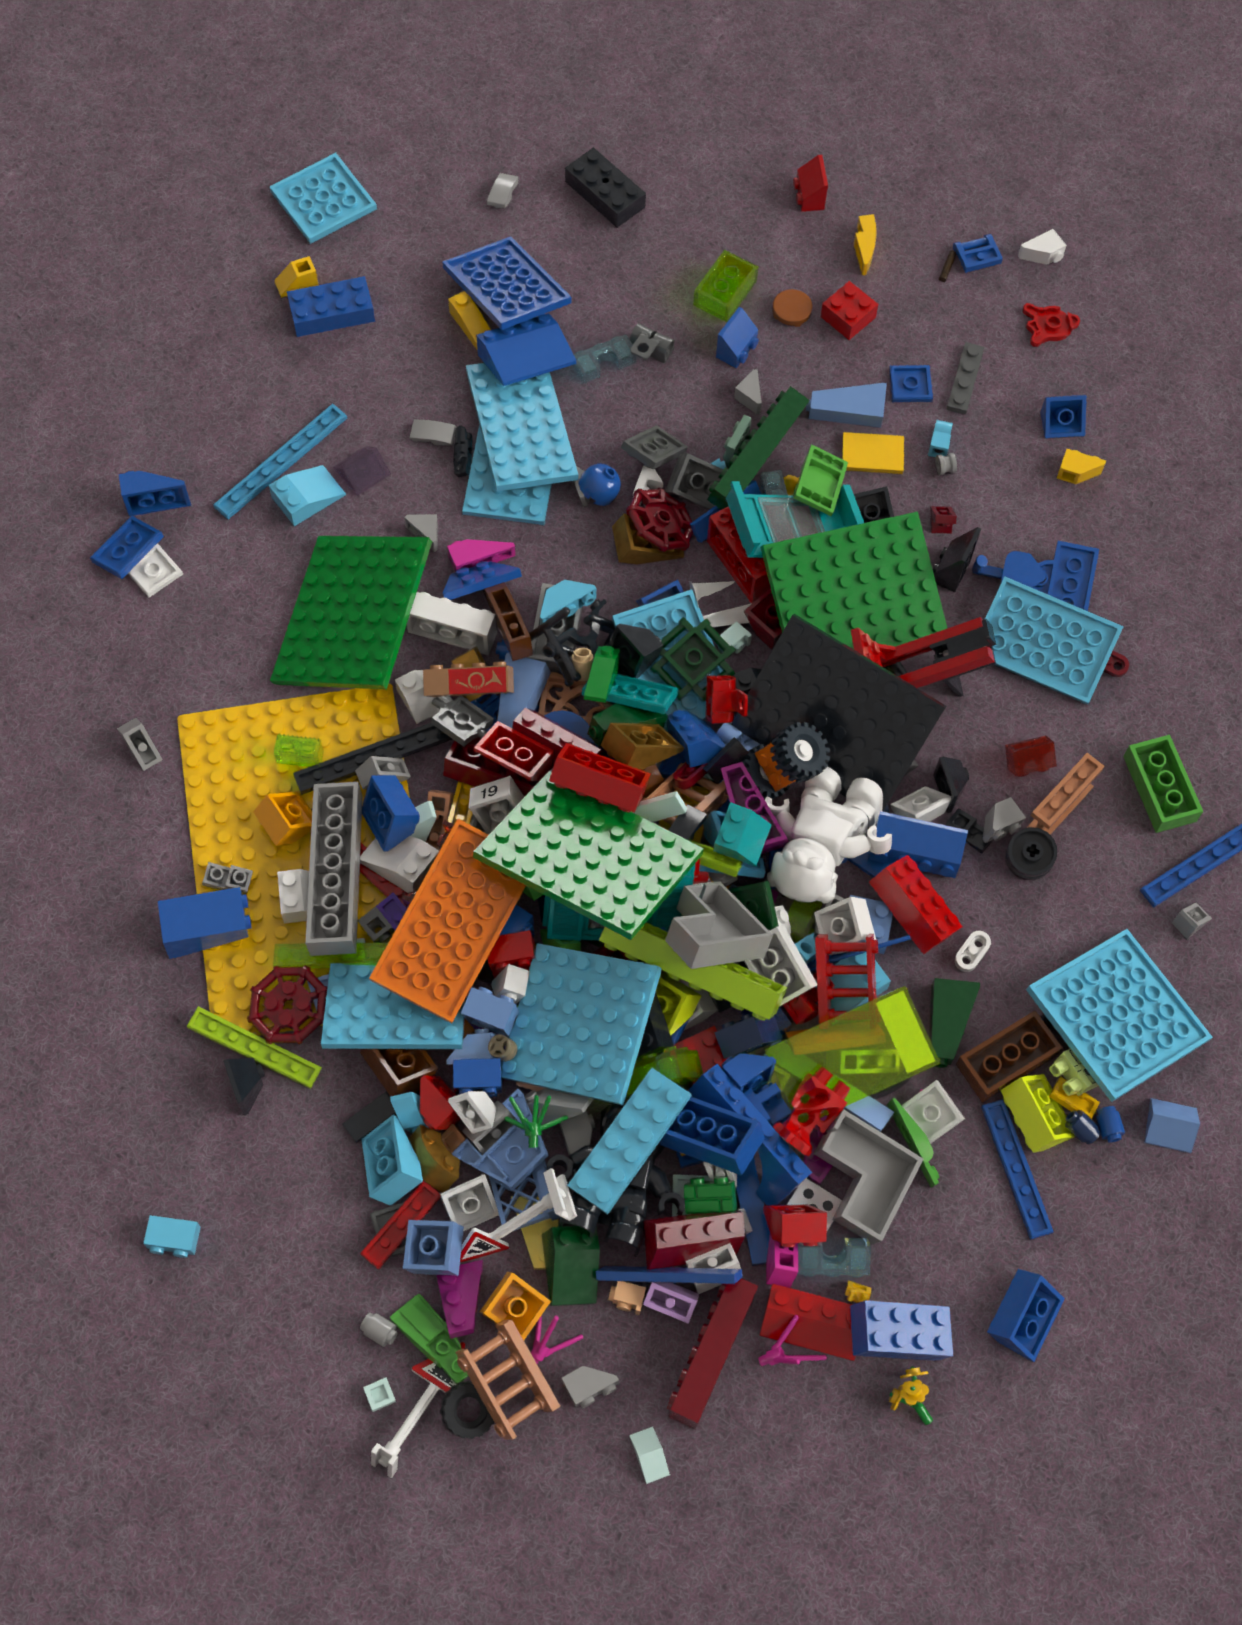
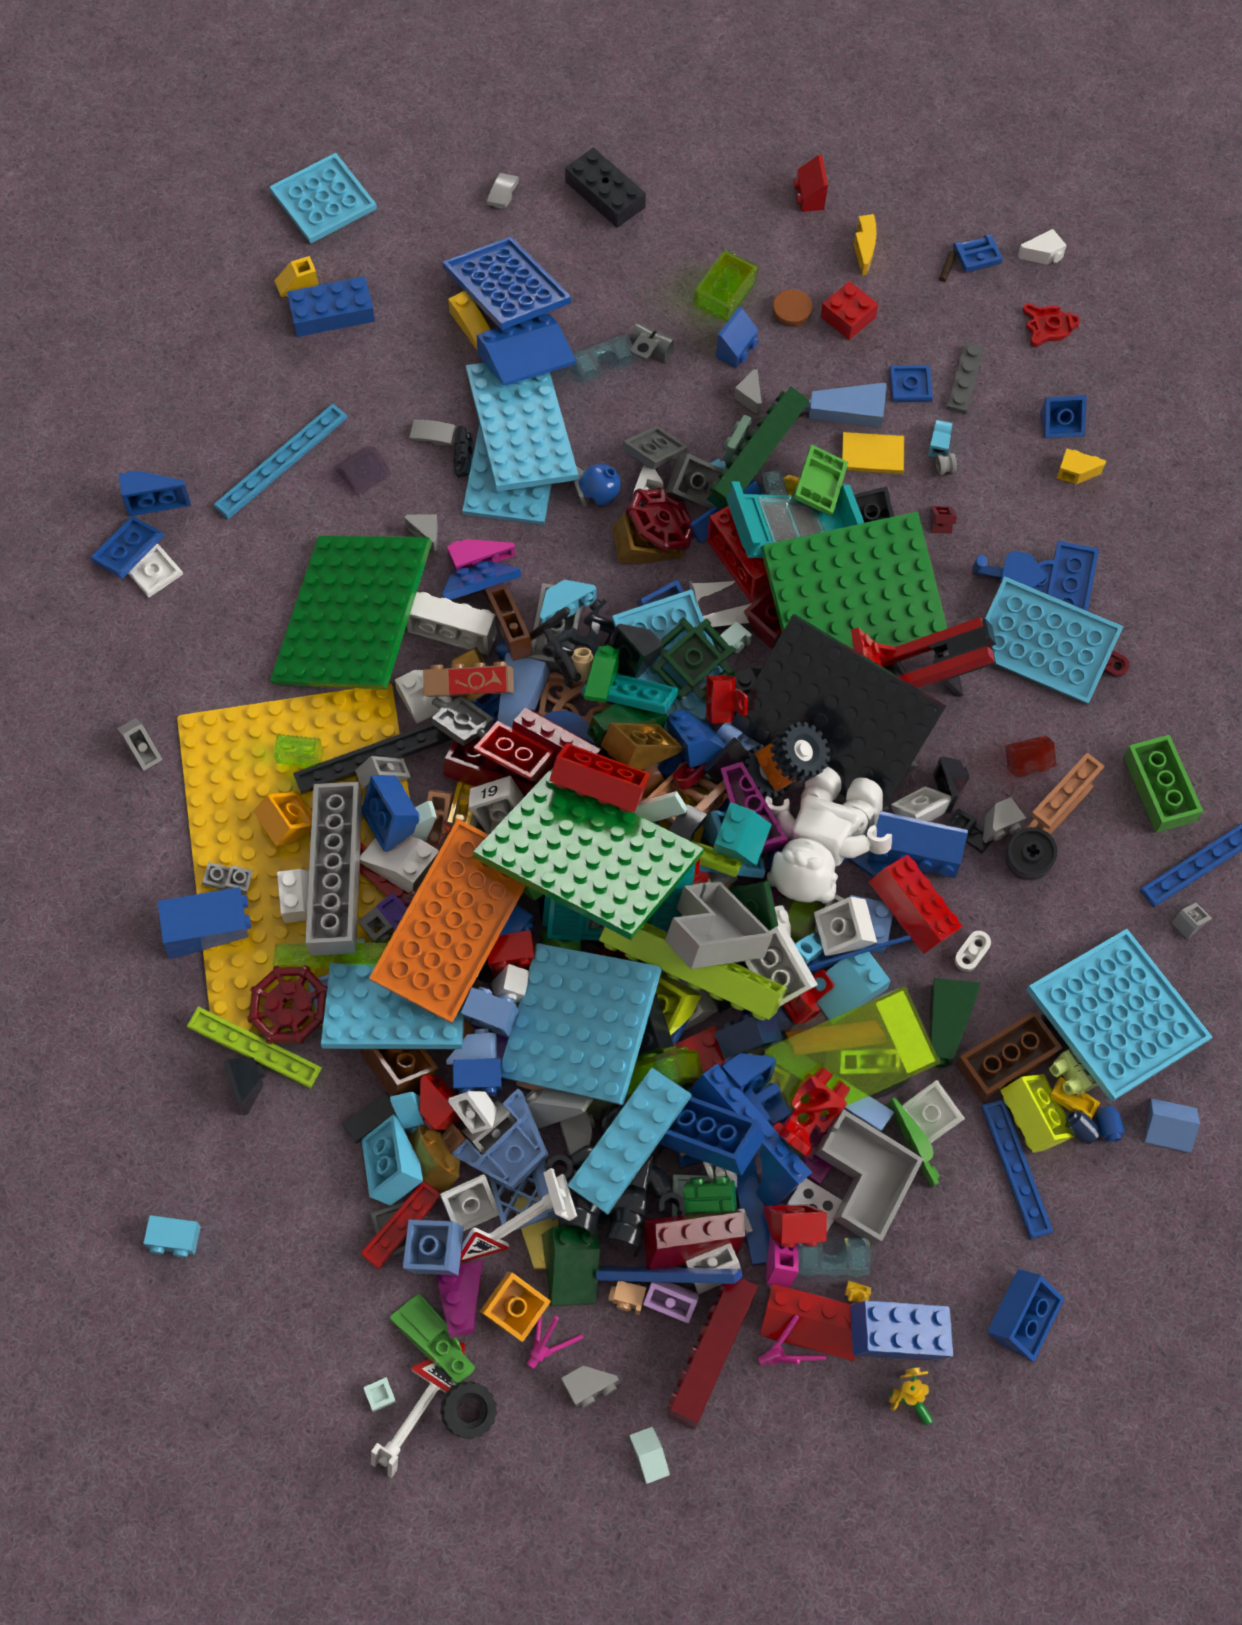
medium azure slope [269,465,346,526] -> none
light grey brick [360,1312,398,1347] -> none
nougat fence [455,1319,560,1440] -> none
dark tan wheel [488,1034,517,1062] -> none
green plant [504,1095,568,1148] -> none
red fence [815,933,881,1029] -> none
black slope [933,527,981,592] -> none

